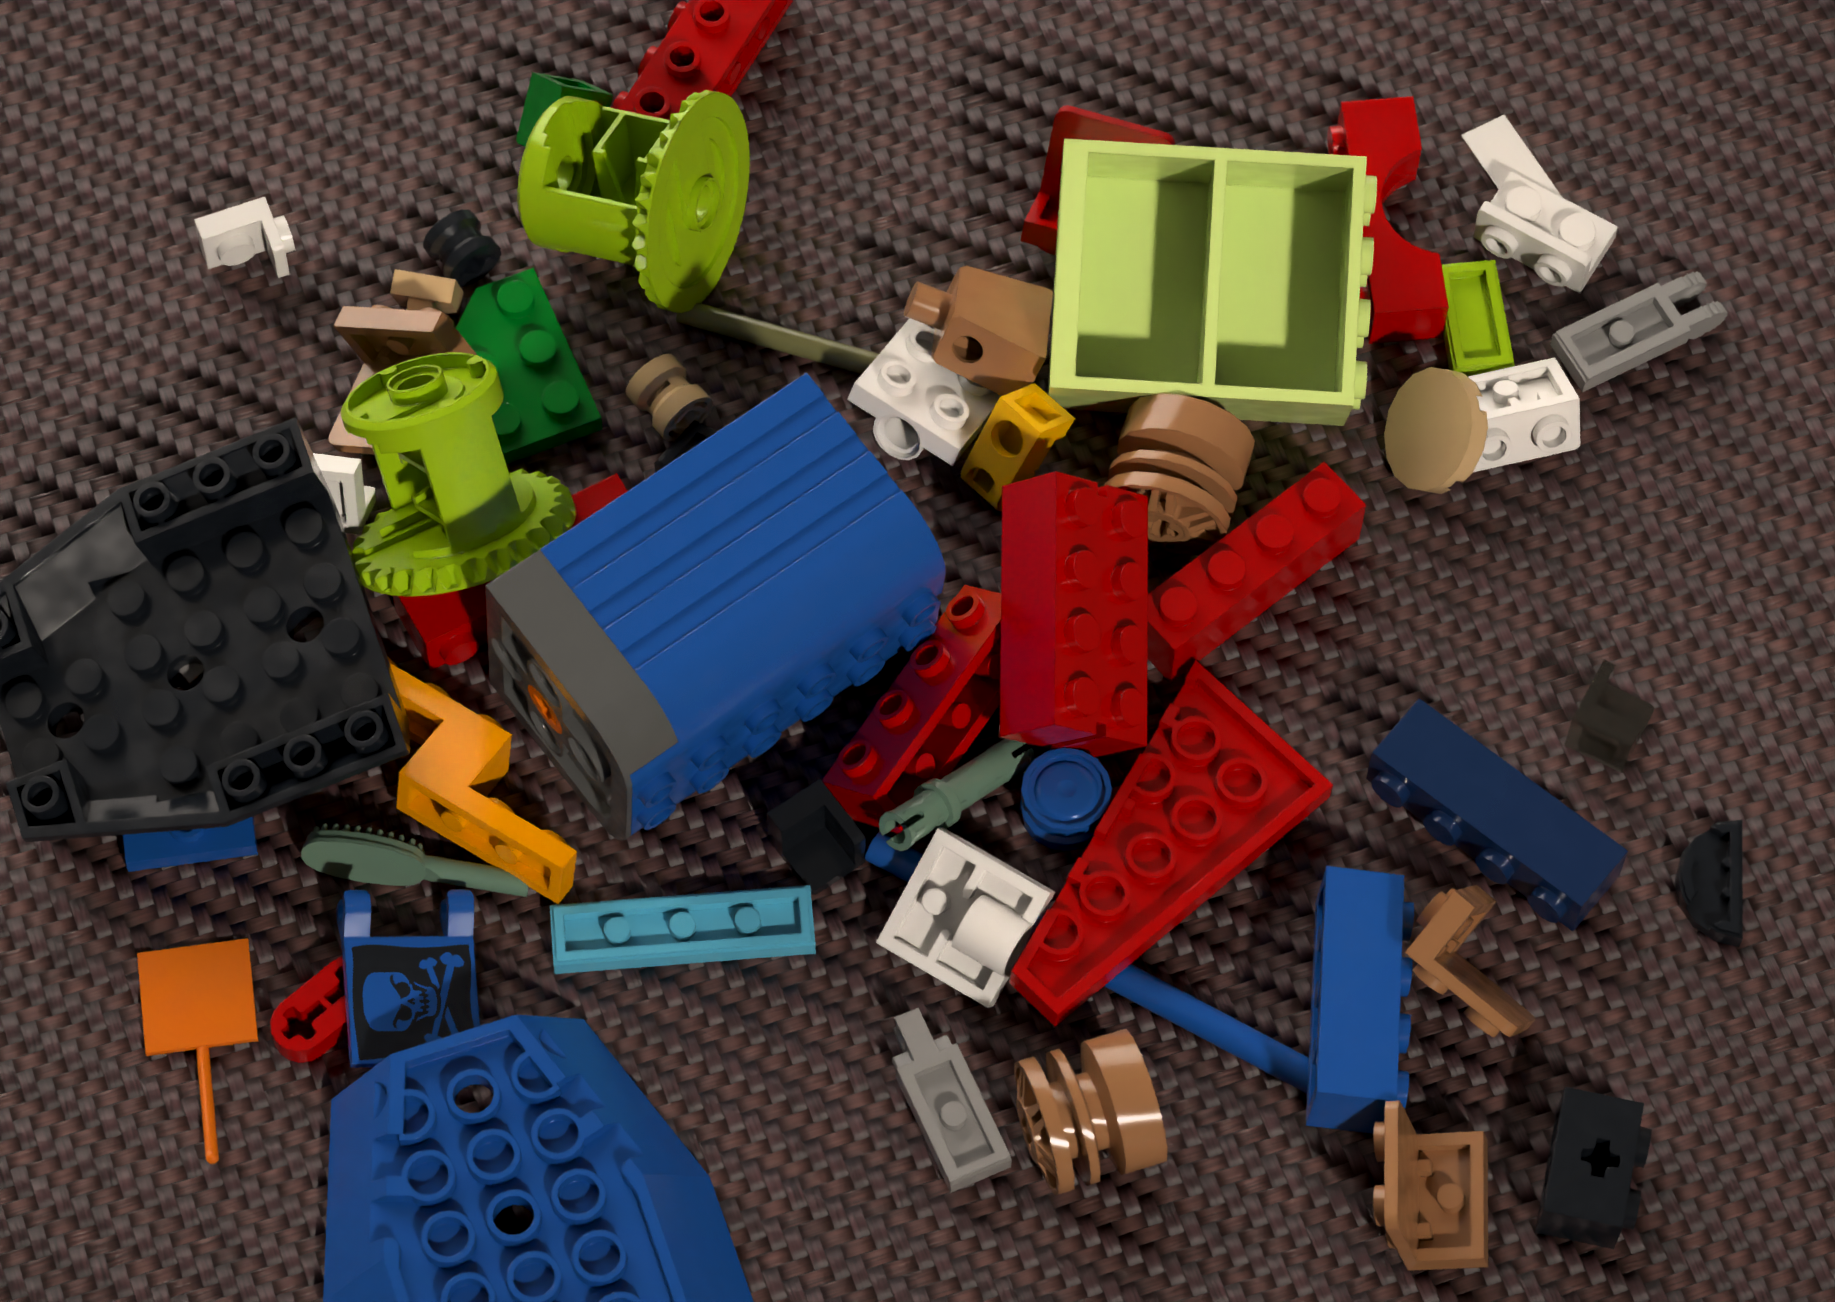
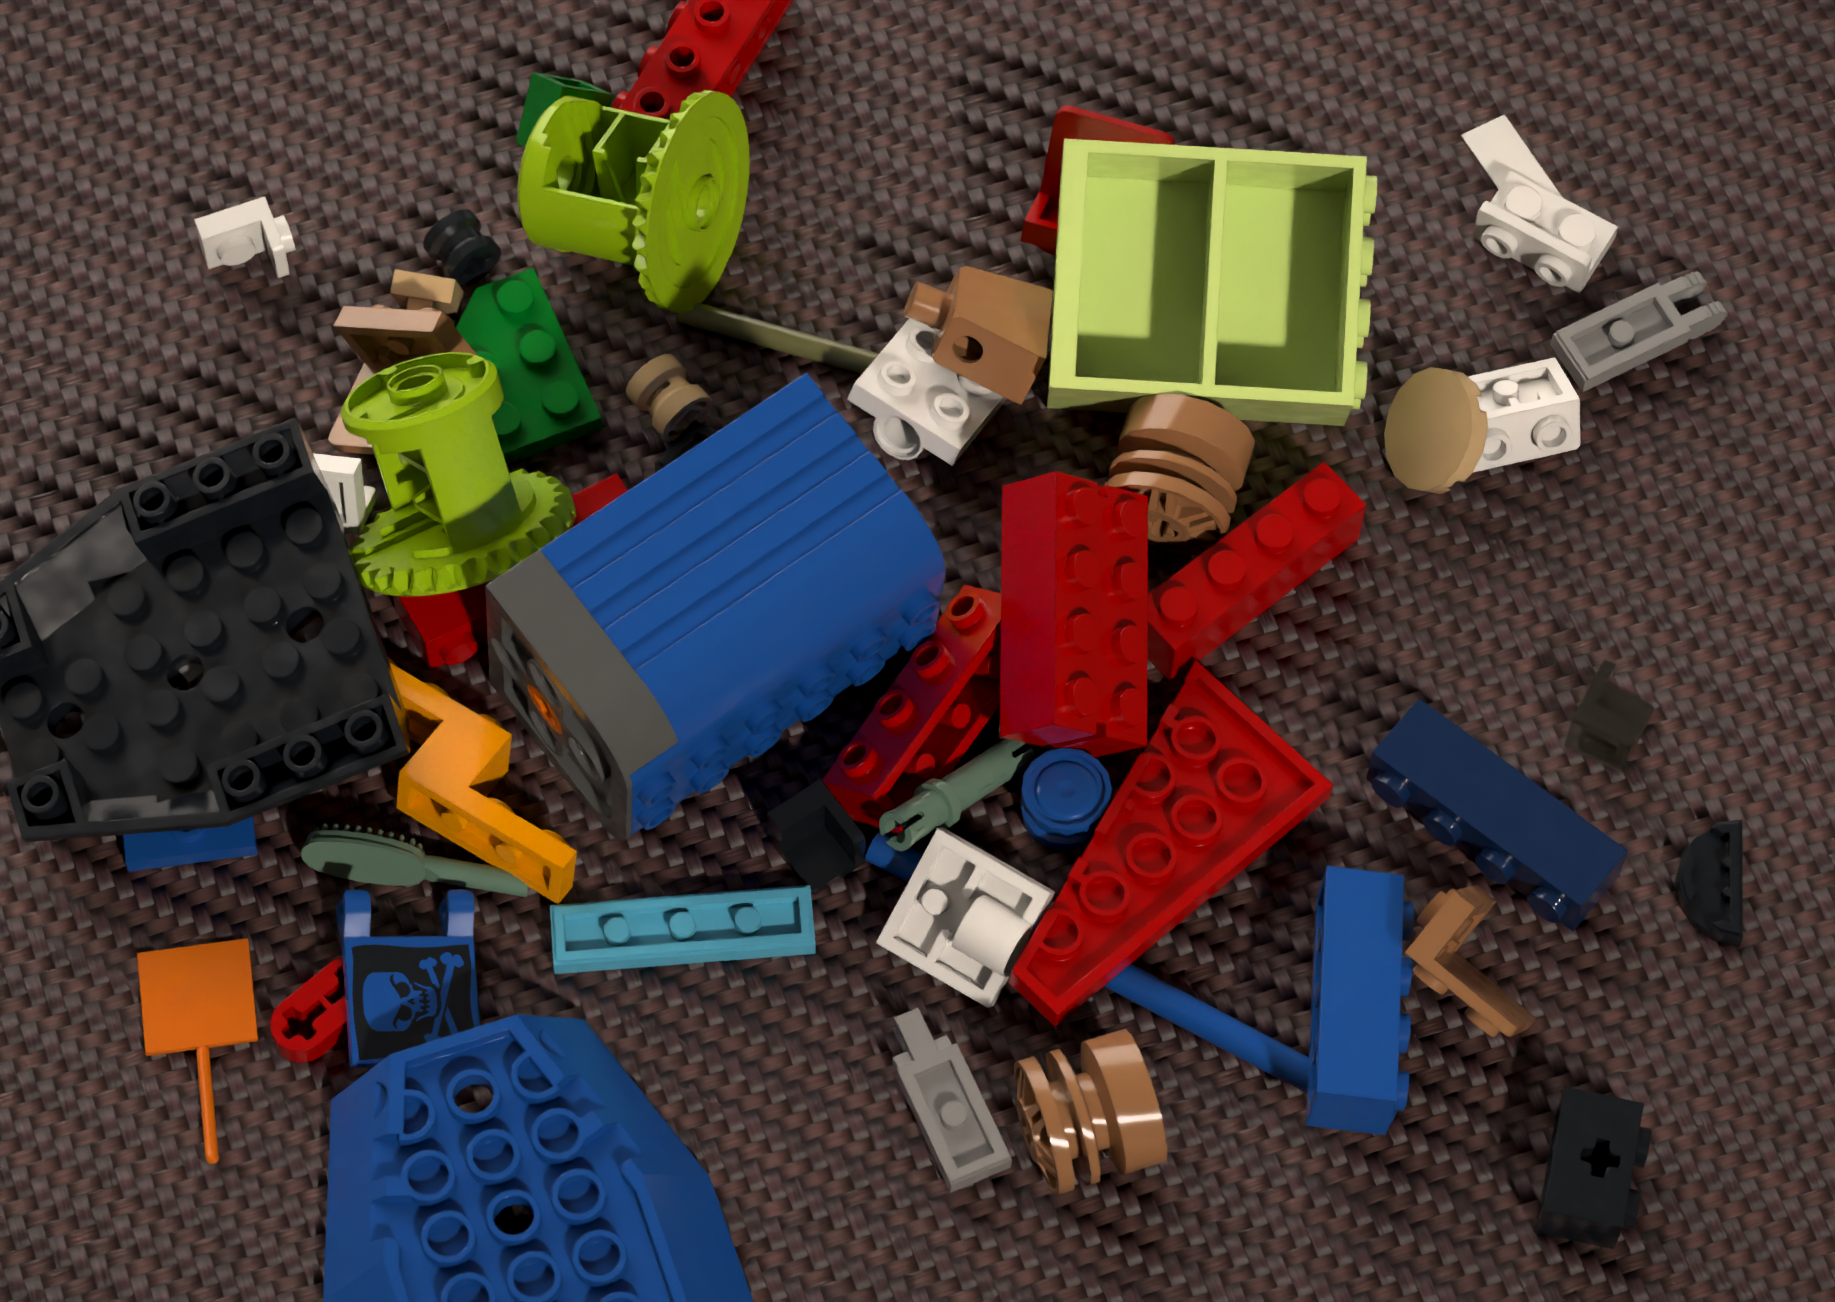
yellow leg [961,383,1075,511] -> none
red arch [1327,96,1449,344] -> none
medium nougat bracket [1373,1100,1488,1271] -> none
lime tile [1442,260,1515,377] -> none

